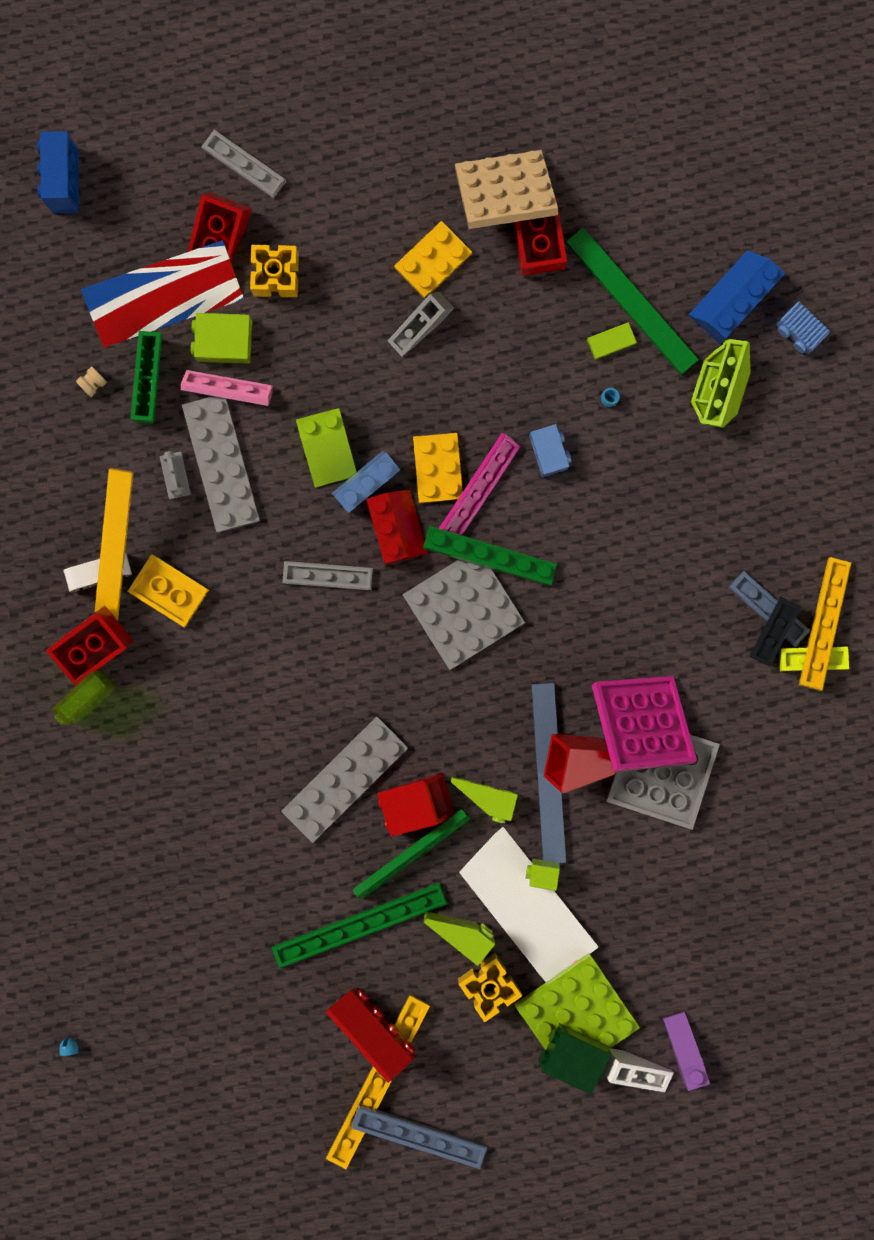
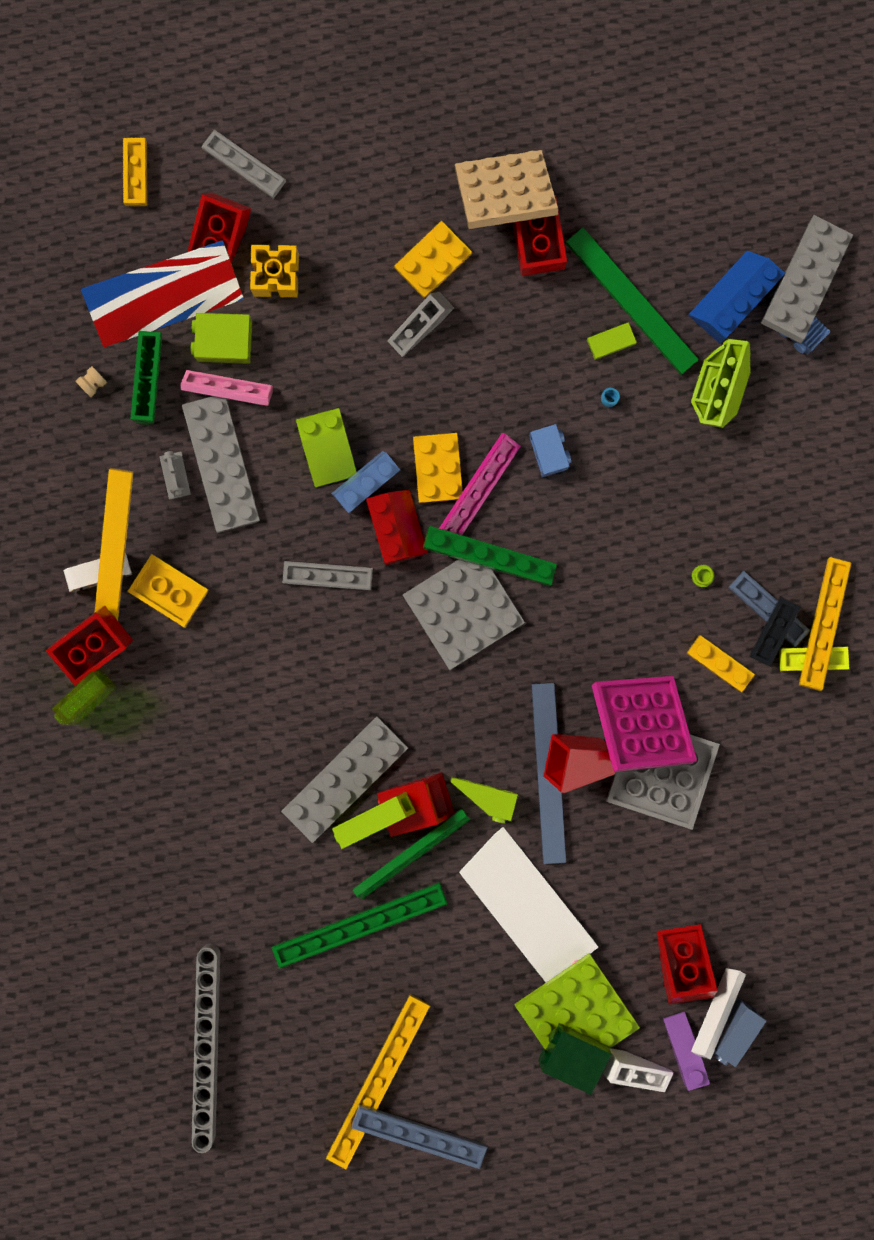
blue brick [37,131,79,213] -> none
dark azure hinge [59,1038,78,1056] -> none
red slope [326,987,418,1083] -> none
lime slope [424,912,495,966] -> none
yellow brick [458,953,522,1022] -> none
lime brick [525,859,560,891] -> none
none -> yellow plate [123,138,147,206]
none -> light grey beam [192,944,220,1153]
none -> lime brick [332,792,416,849]
none -> red slope [656,924,718,1005]
none -> yellow plate [686,635,755,692]
none -> white tile [691,968,746,1060]
none -> lime plate [692,565,714,587]
none -> sand blue brick [713,997,766,1067]
none -> light grey plate [761,215,853,343]

